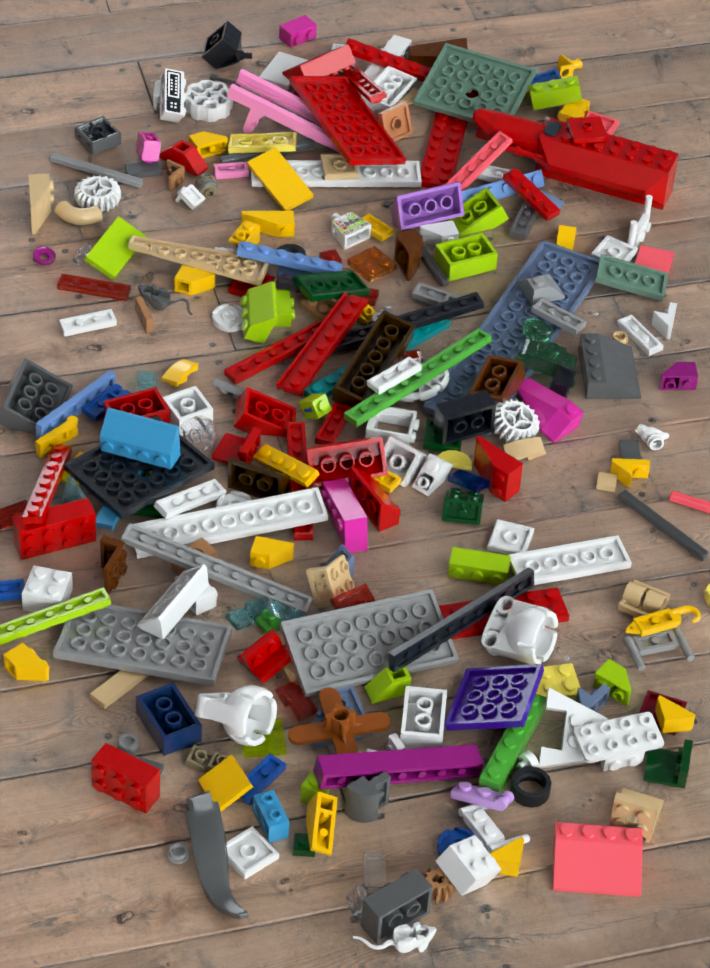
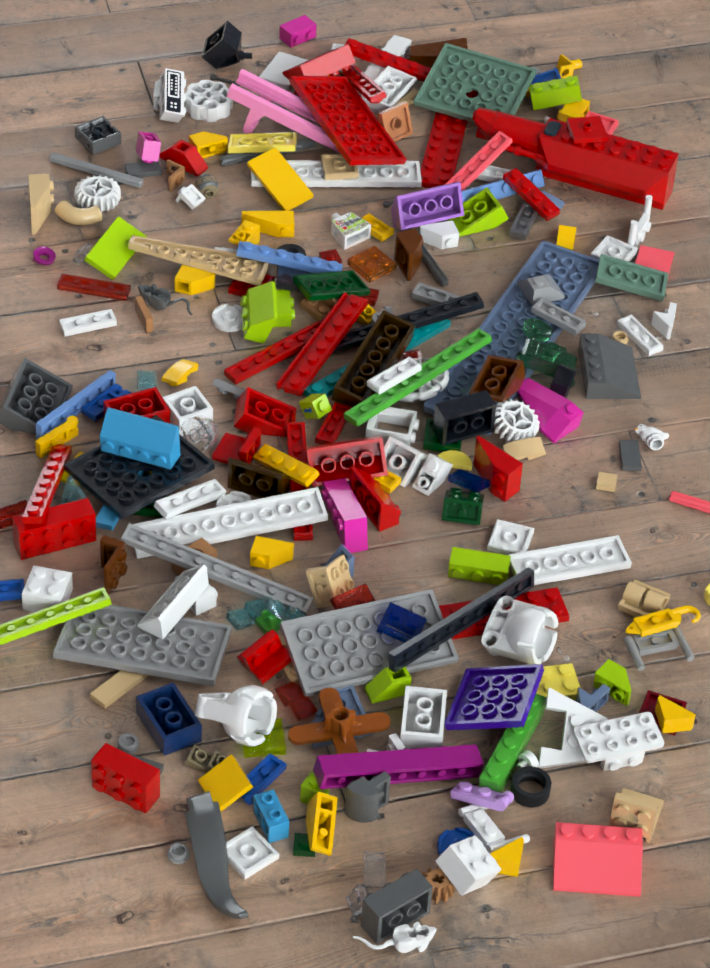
yellow slope [3,643,50,682] -> none
bright pink tile [213,162,249,179] -> none
lime brick [434,232,498,282] -> none
yellow slope [610,458,650,488] -> none
dark grey axle [619,490,709,561] -> none
dark green bracket [643,739,693,789] -> none
magenta slope [659,362,698,390] -> none
none -> clear blue plate [376,602,427,643]

